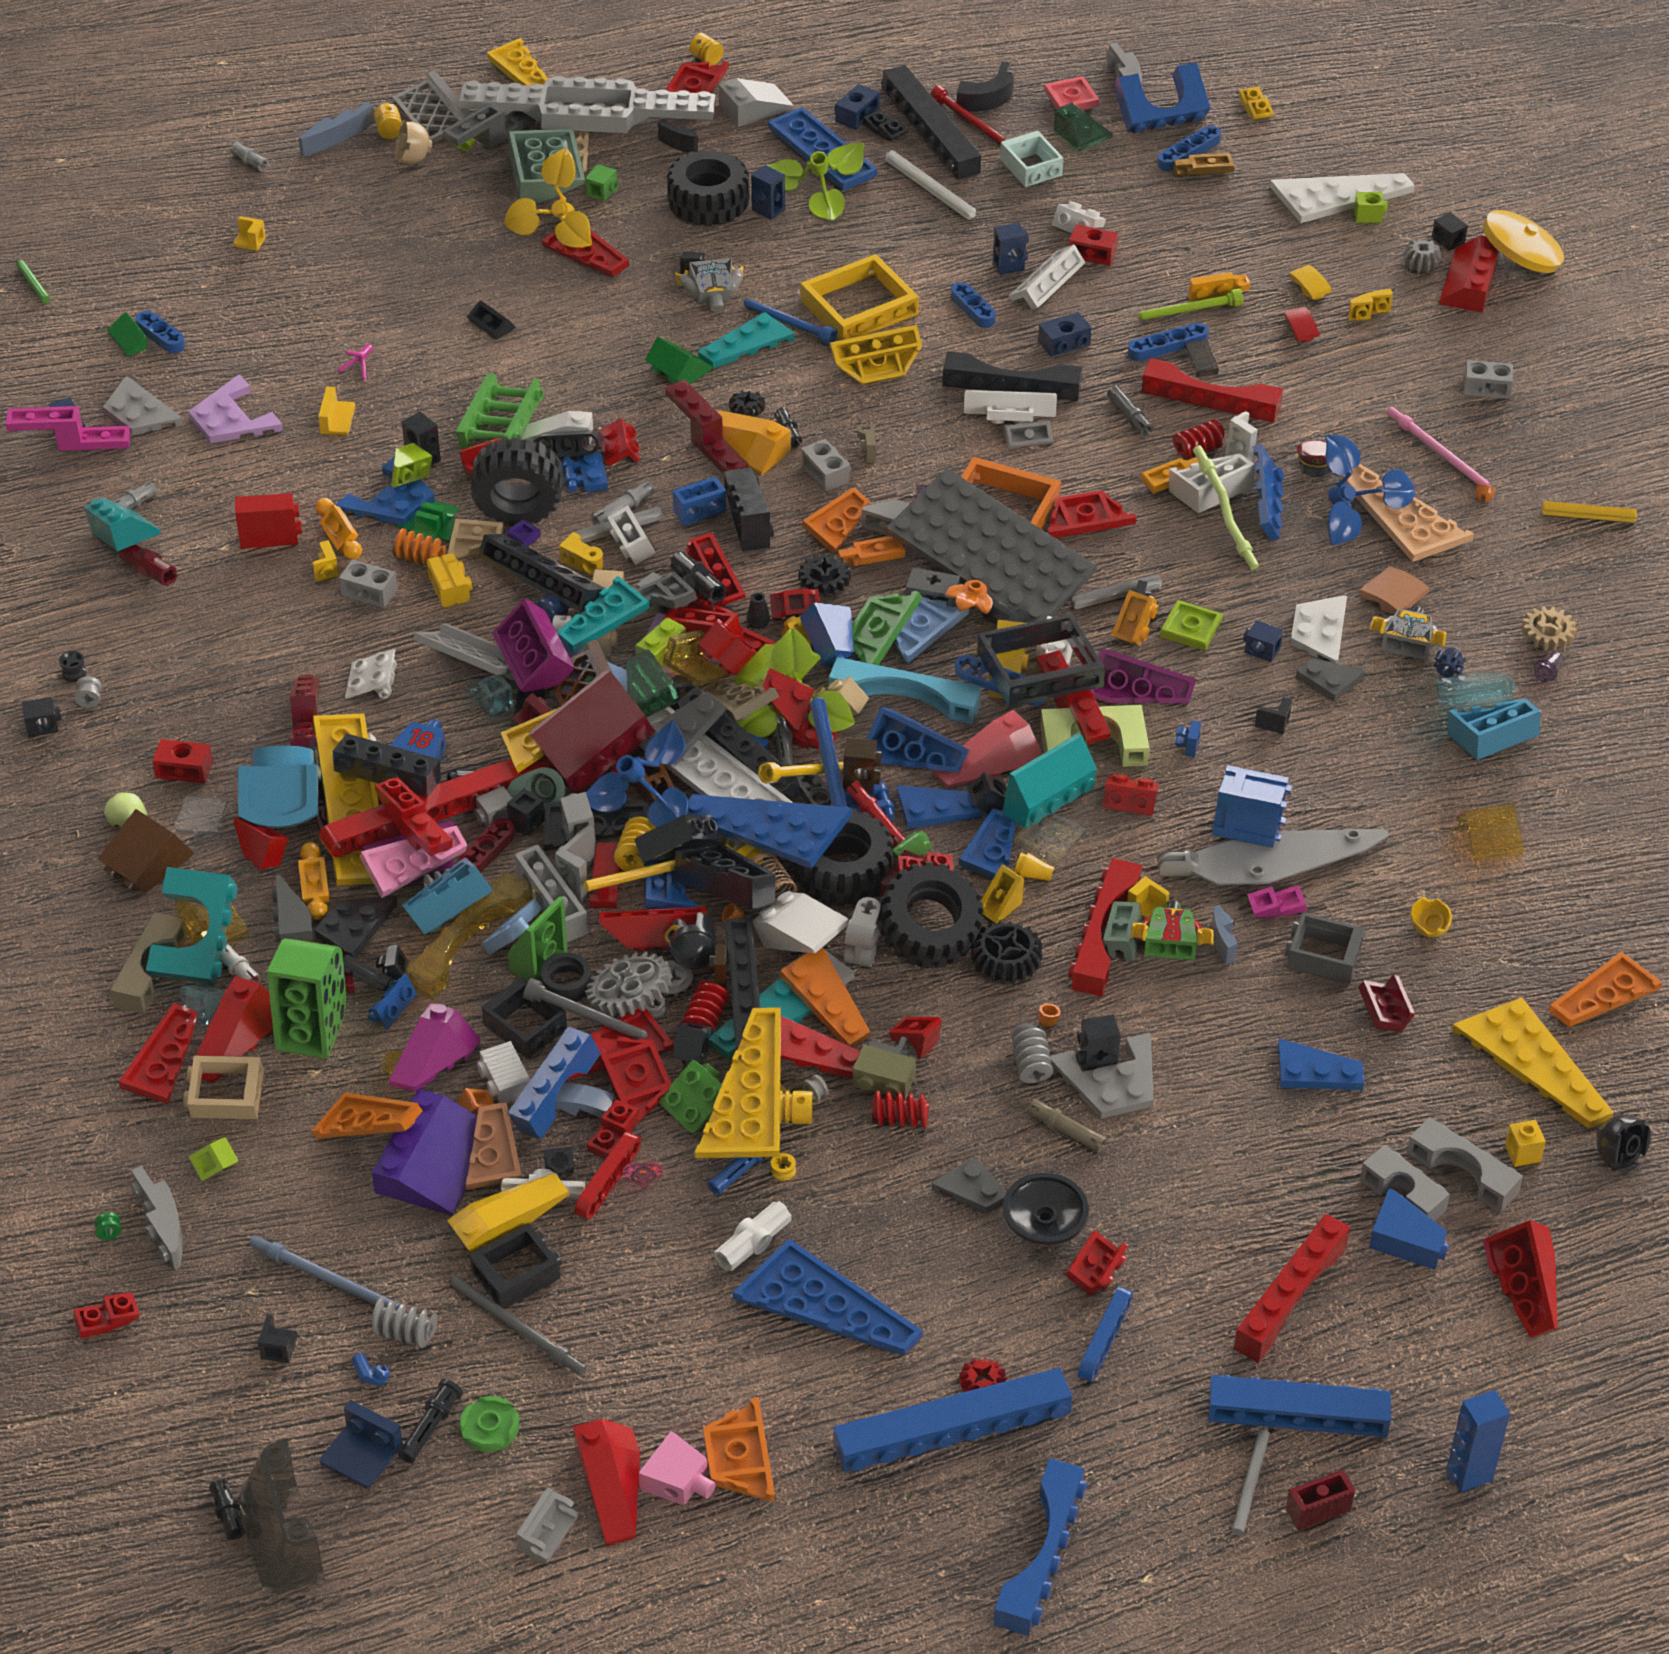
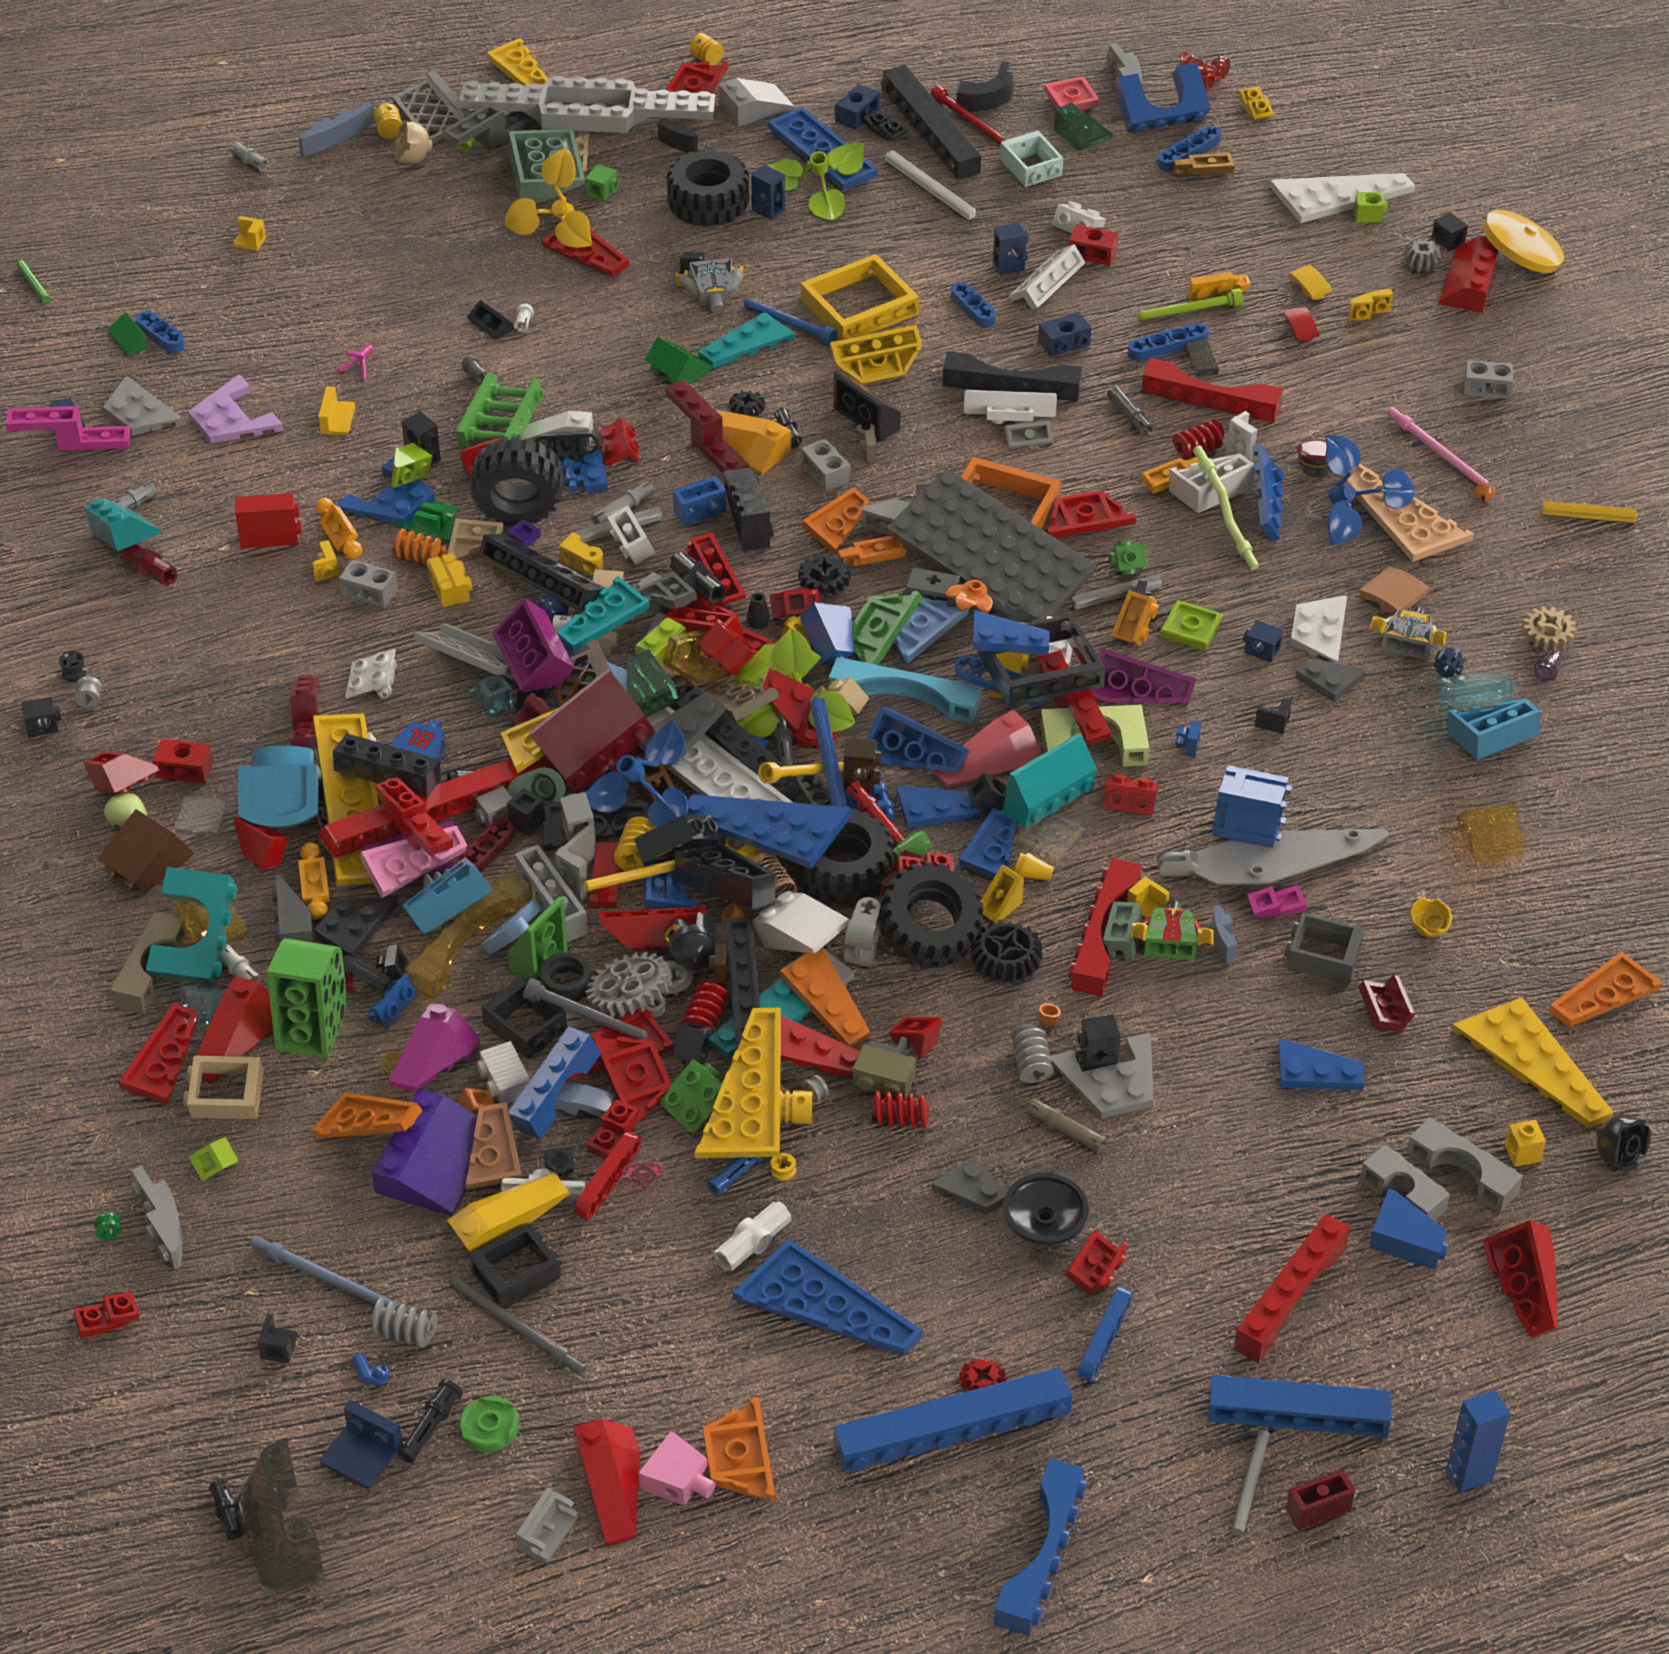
none -> slope [83,751,159,794]
none -> dark grey pin [462,356,487,383]
none -> white pin [514,304,534,332]
none -> black slope [833,371,901,441]
none -> blue wing [973,610,1049,655]
none -> bright green brick [1109,540,1148,576]
none -> clear red piece [1179,52,1230,89]

